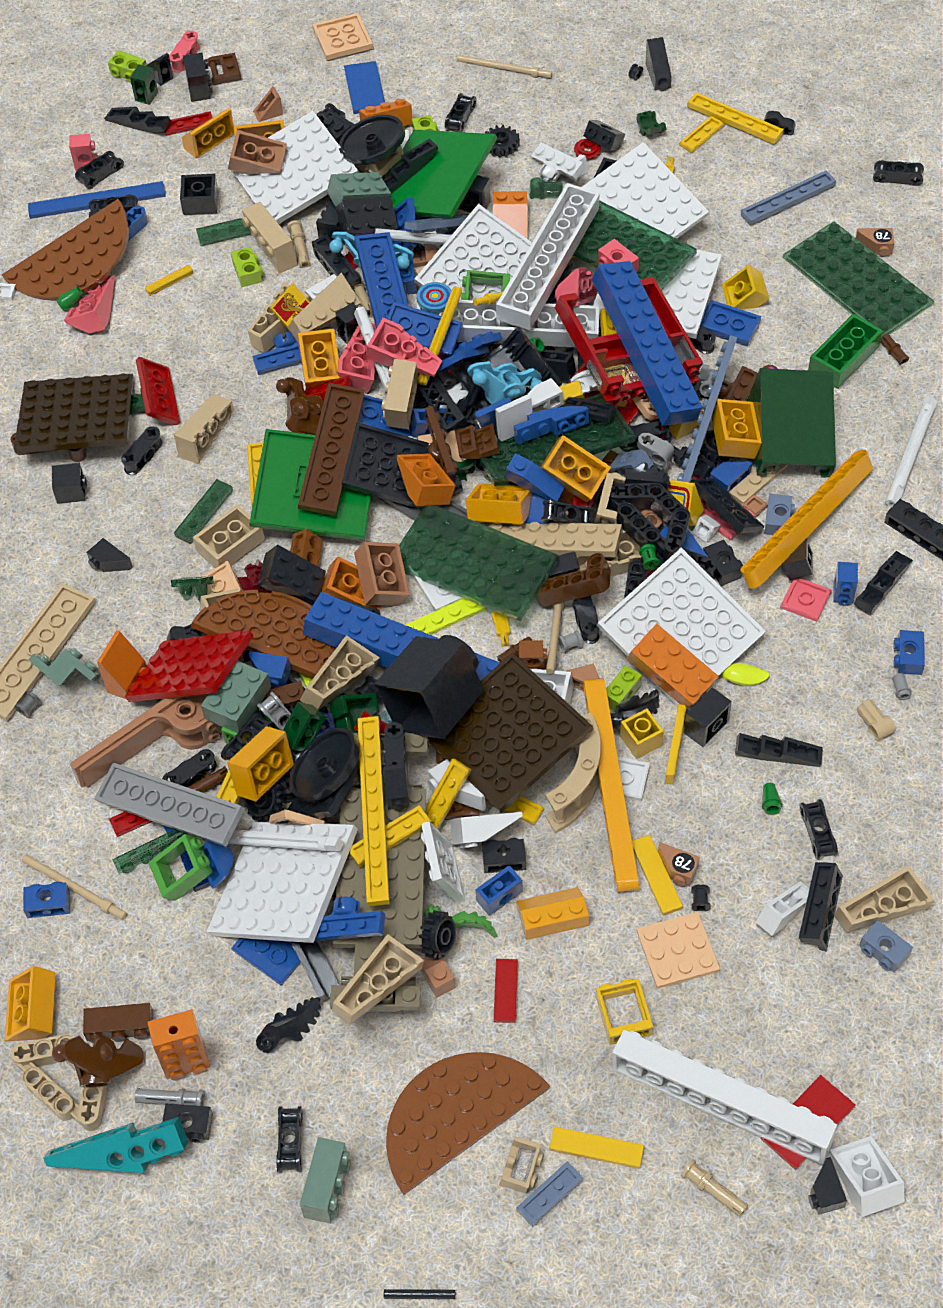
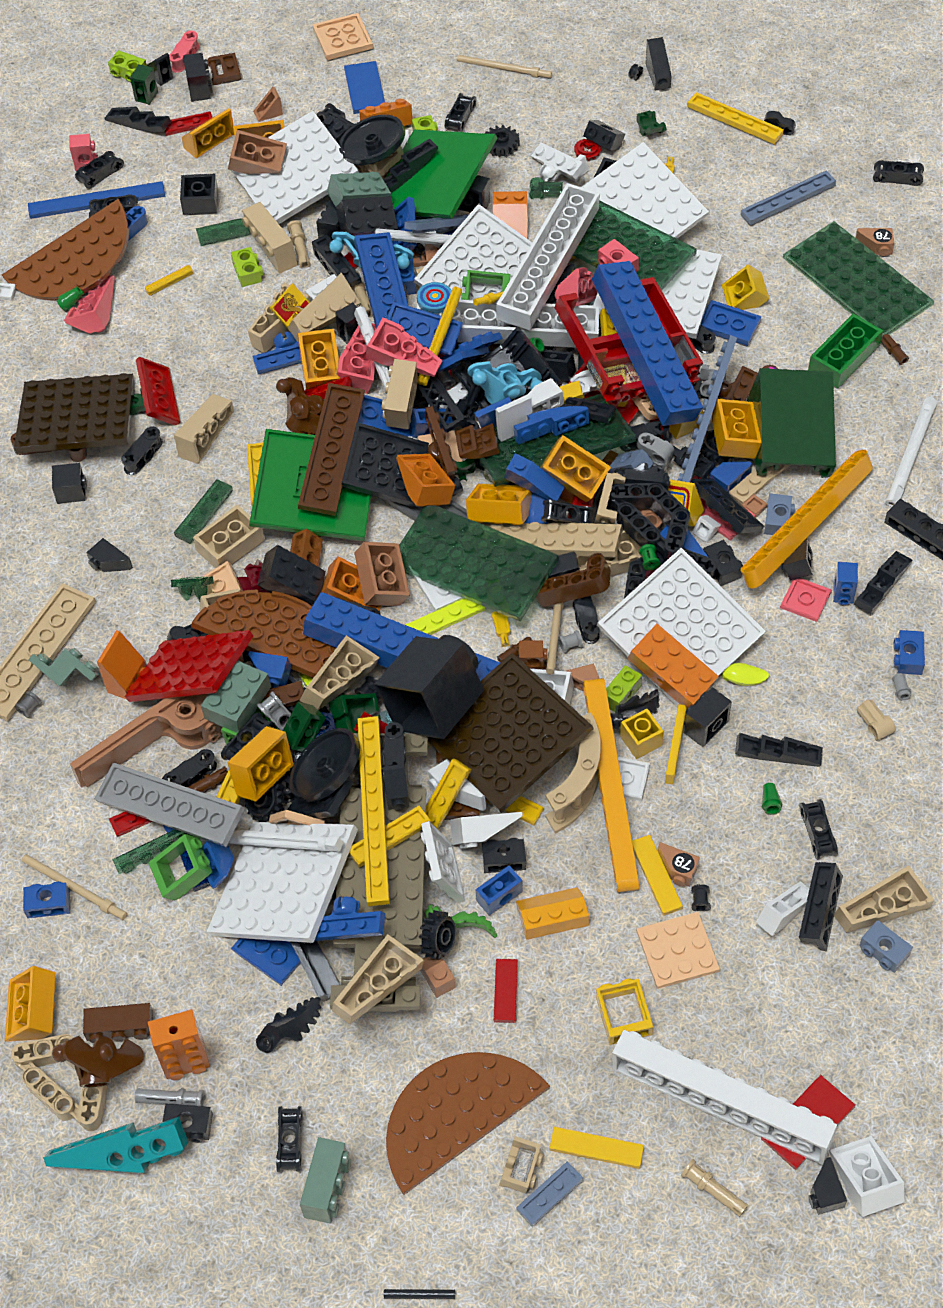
yellow tile [679,116,724,153] -> none

